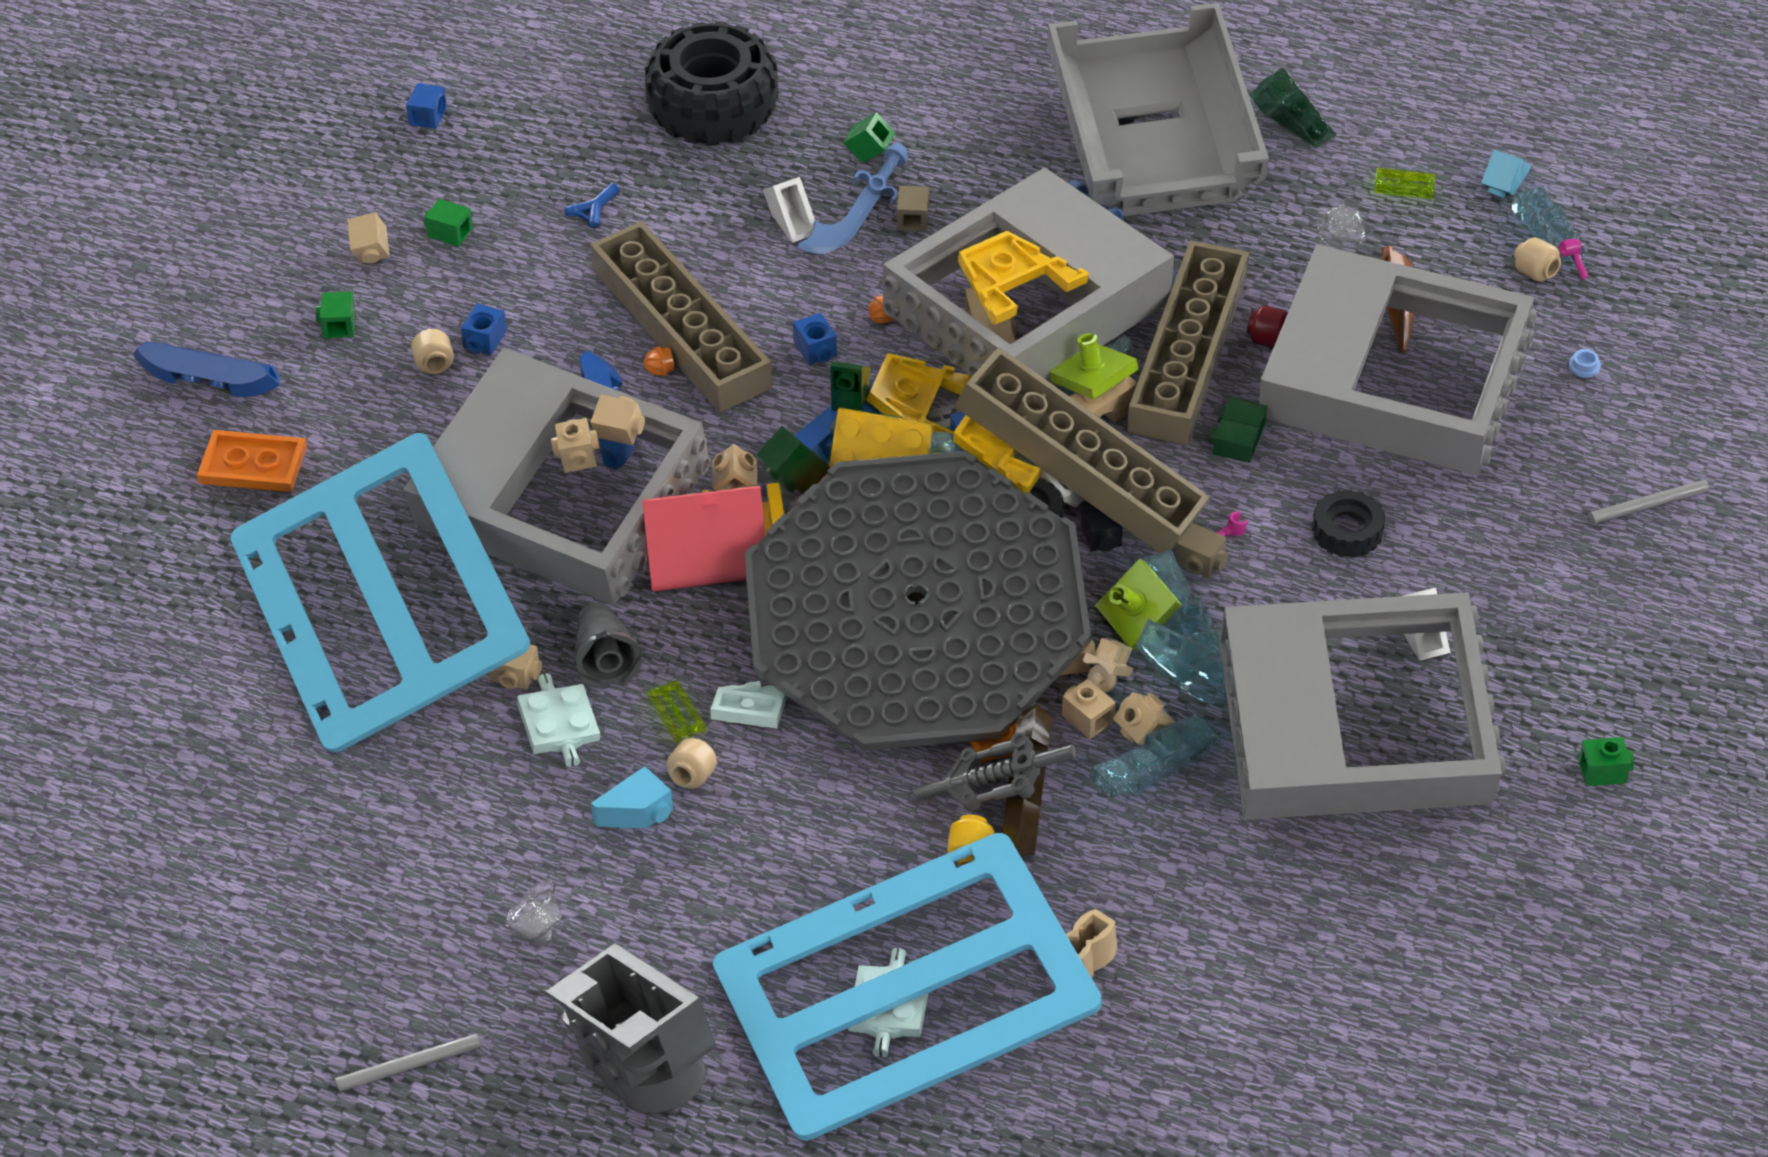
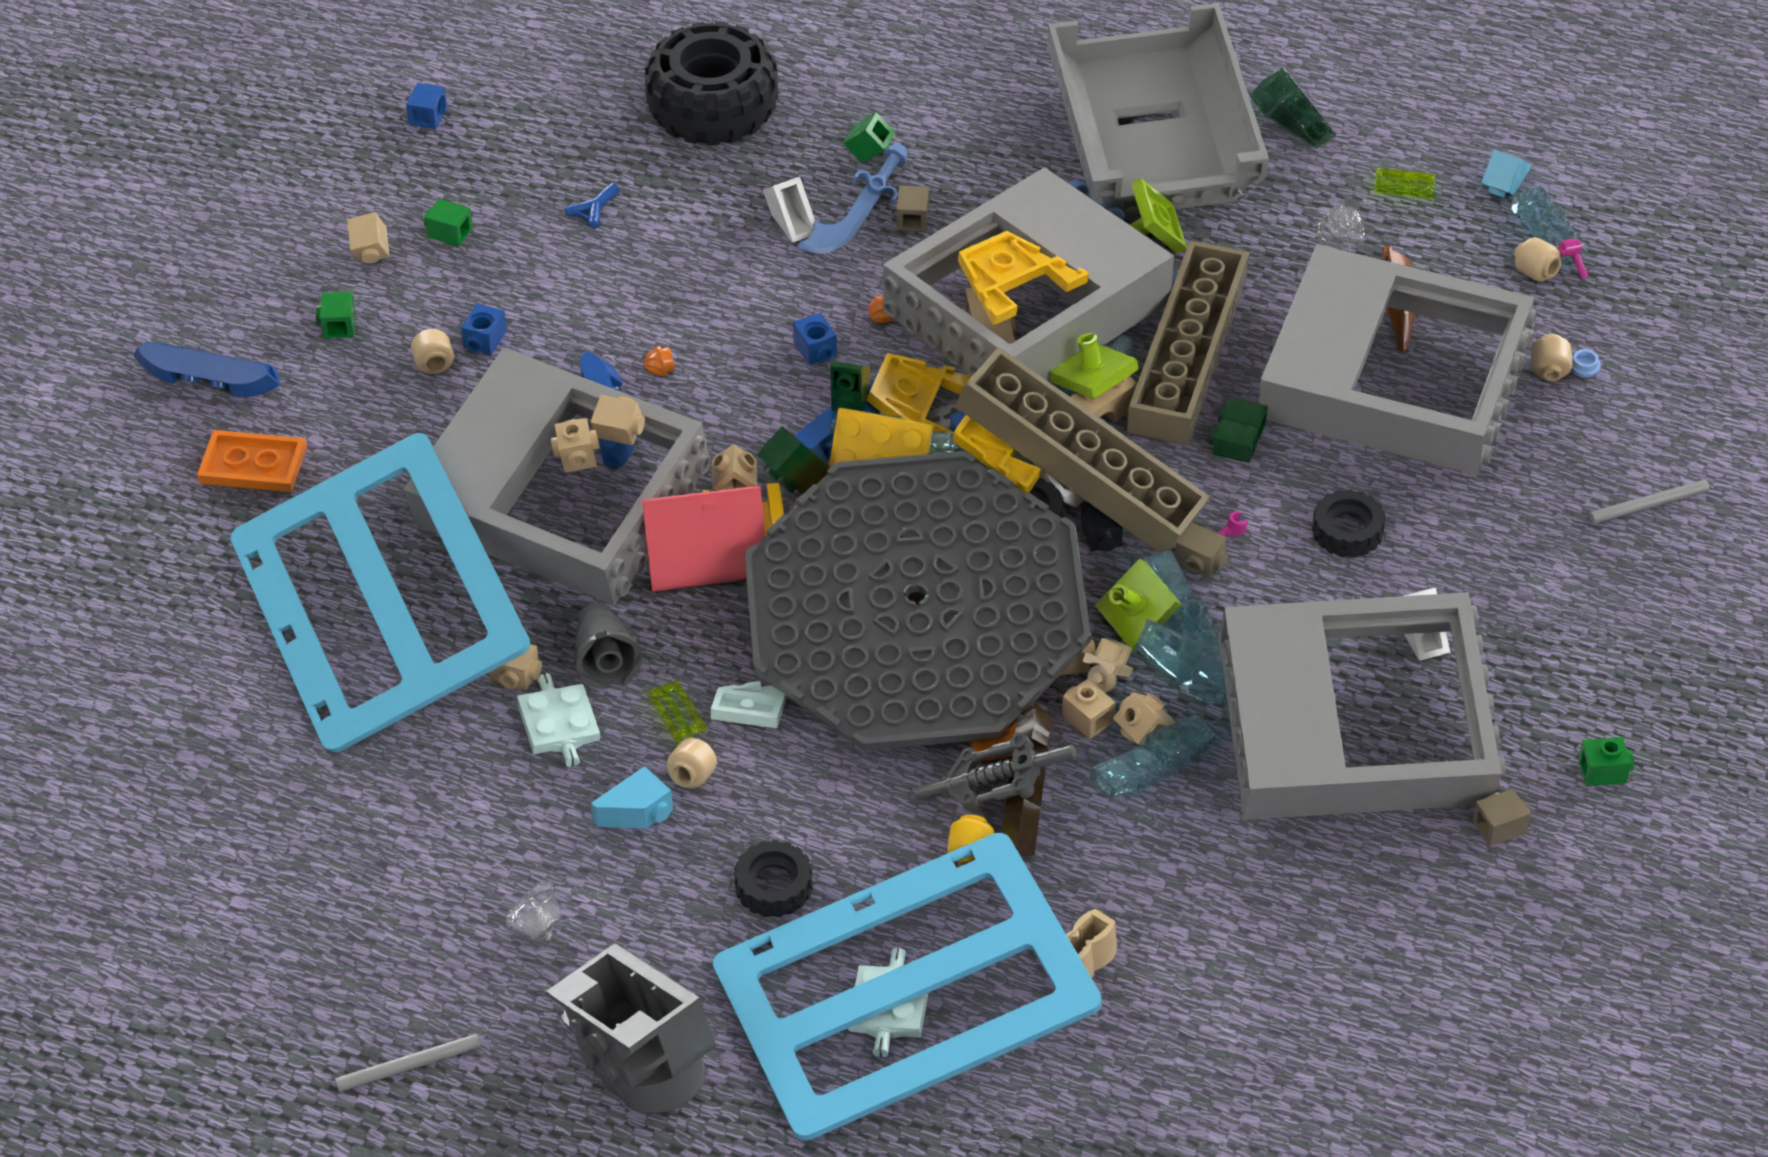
dark tan brick [590,221,772,413] -> none
dark red head [1247,305,1288,348] -> none
none -> black tyre [734,840,813,918]
none -> lime tile [1130,177,1187,253]
none -> dark tan brick [1473,789,1531,846]
none -> tan head [1531,334,1573,381]

